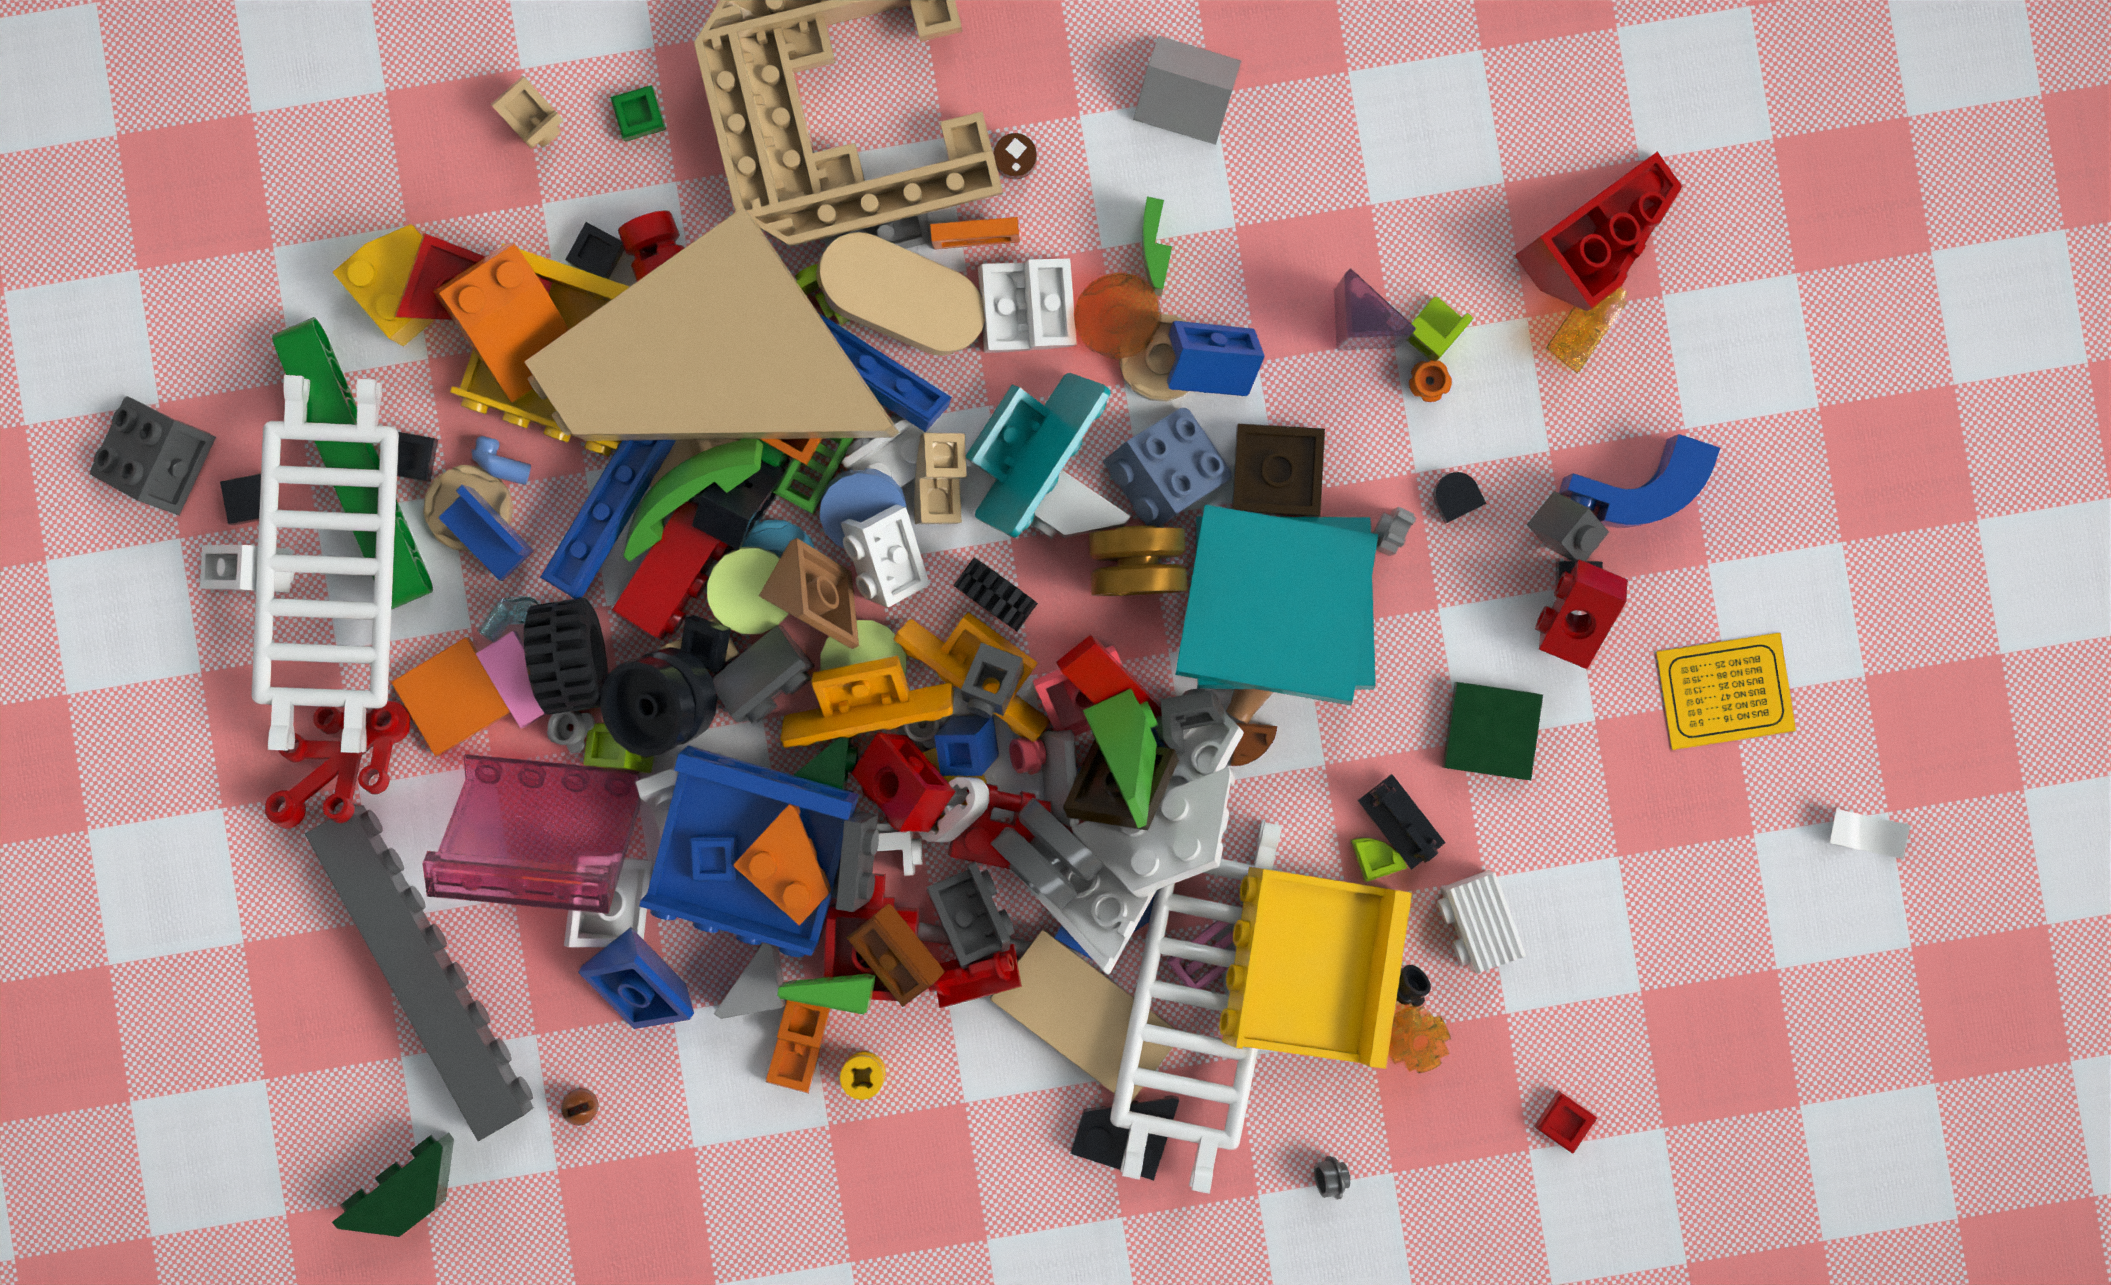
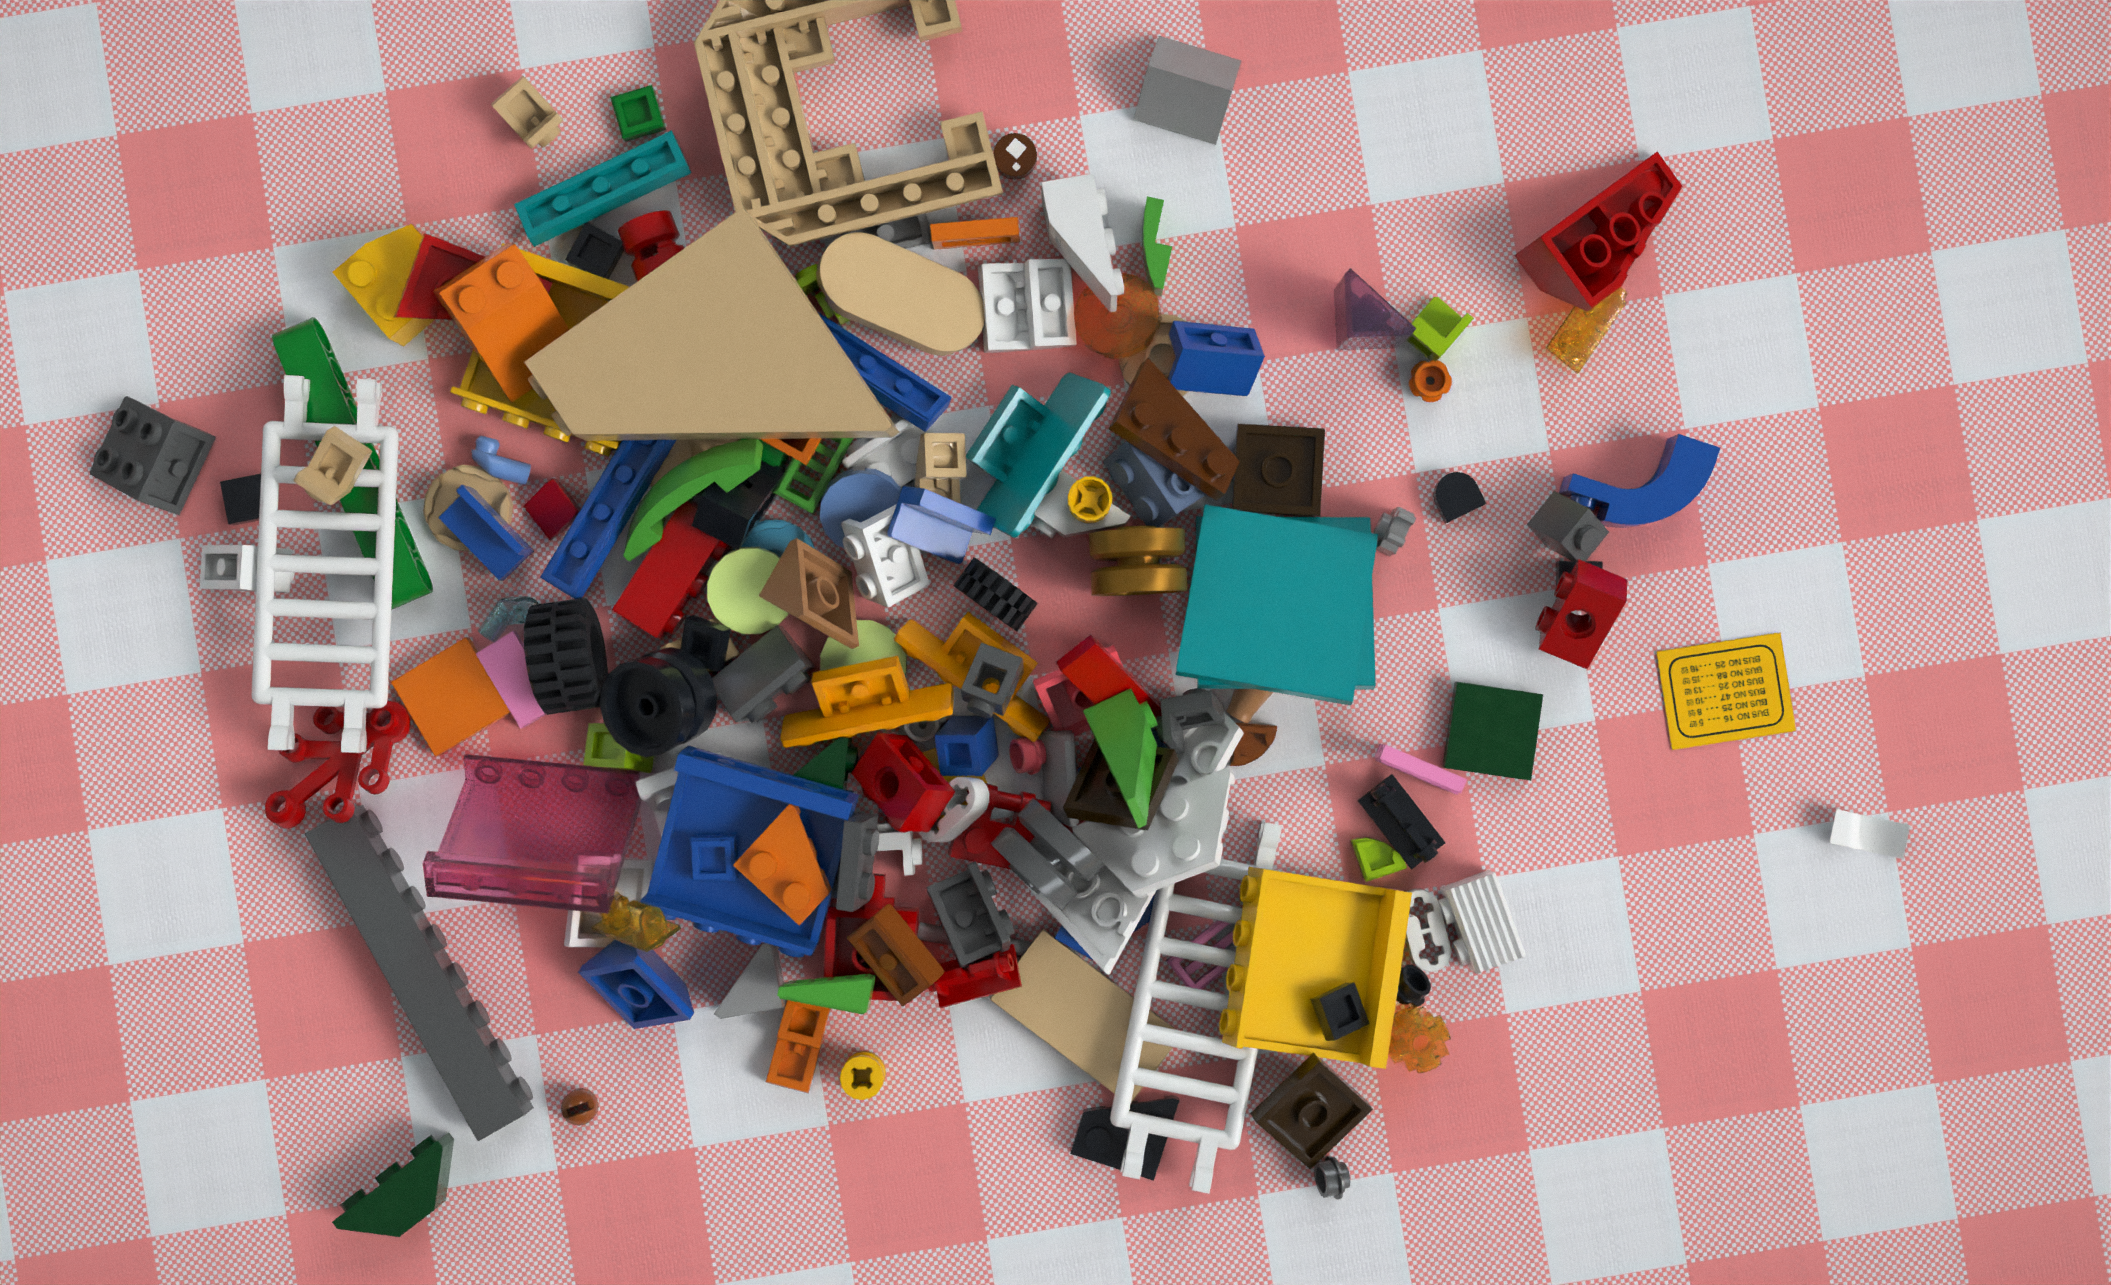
black tile [397,432,438,482] -> none
light grey plate [547,711,595,753] -> none
red tile [1534,1090,1597,1154] -> none
none -> tan bracket [294,426,372,505]
none -> teal plate [514,130,692,247]
none -> red slope [523,478,581,541]
none -> clear yellow hinge [592,890,681,952]
none -> panel [887,486,996,564]
none -> white slope [1041,174,1124,312]
none -> yellow wheel [1068,476,1112,524]
none -> reddish brown wing [1109,357,1240,501]
none -> dark brown plate [1250,1052,1373,1169]
none -> black tile [1310,982,1370,1041]
none -> bright pink tile [1374,744,1467,795]
none -> white beam [1405,889,1451,972]

